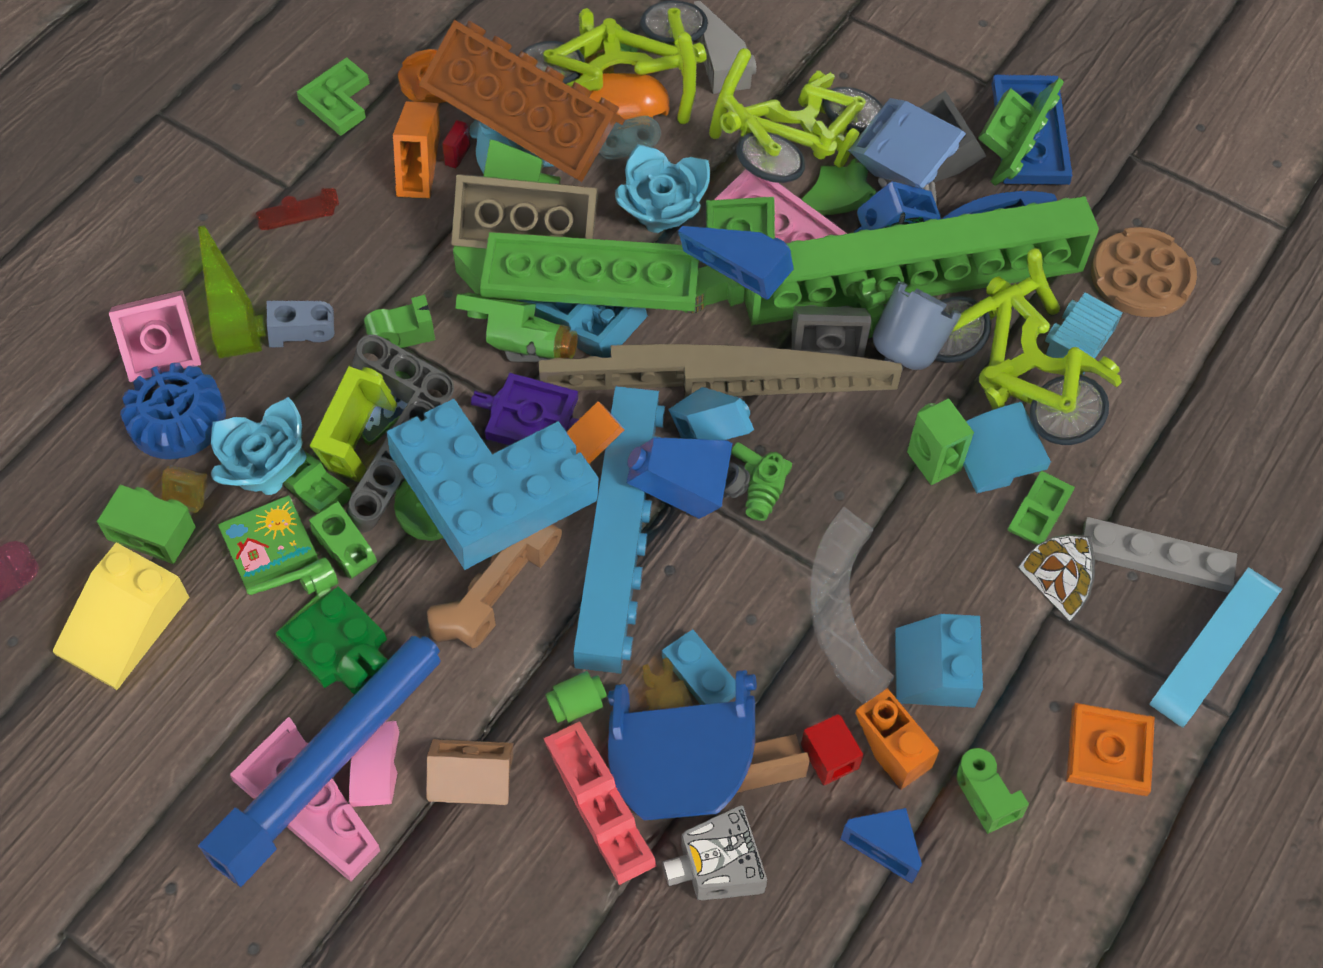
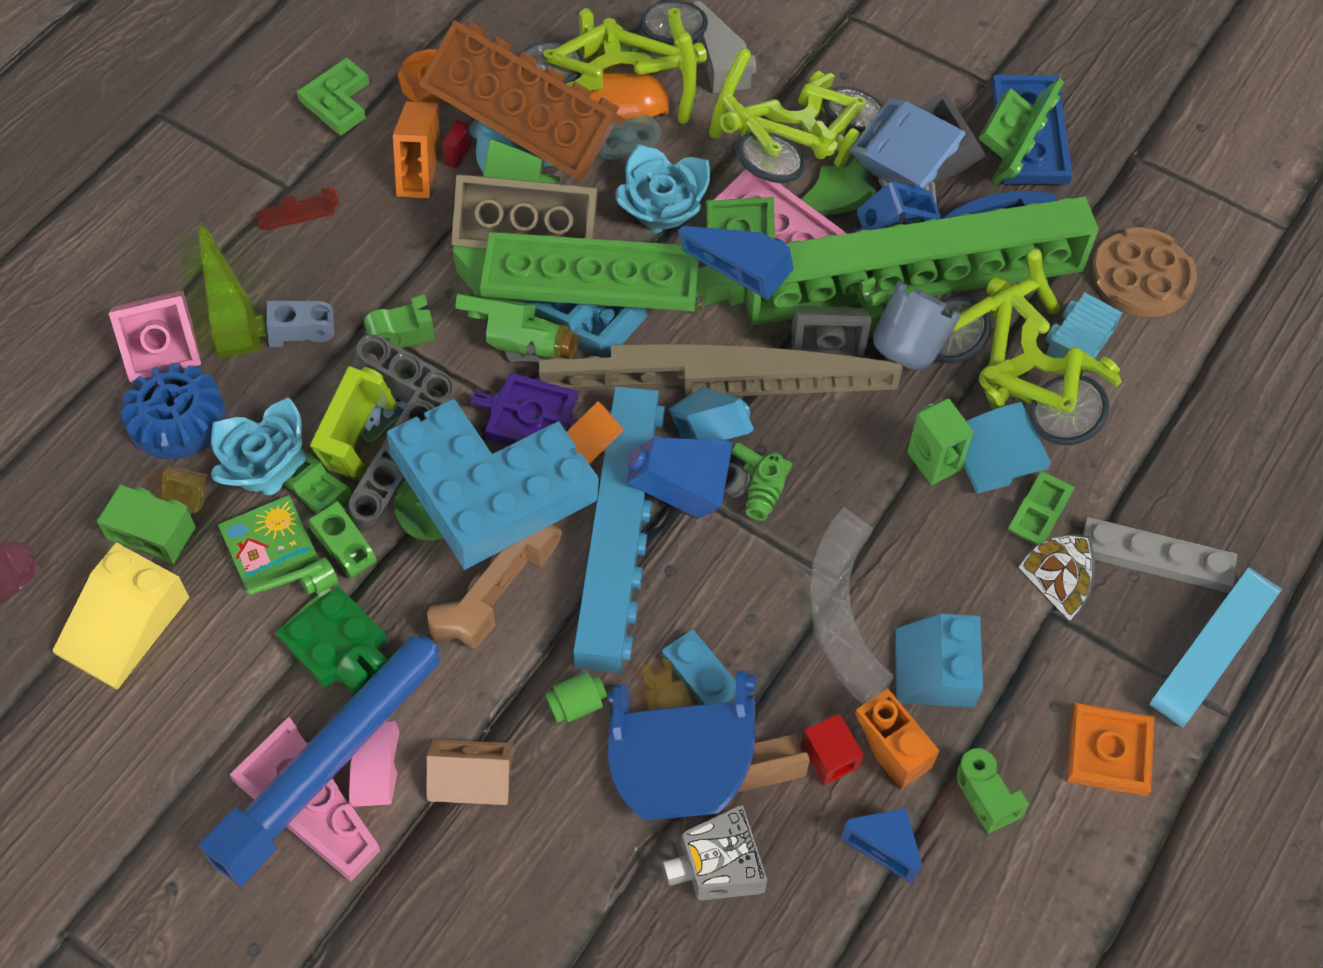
coral slope [544,721,656,885] -> none

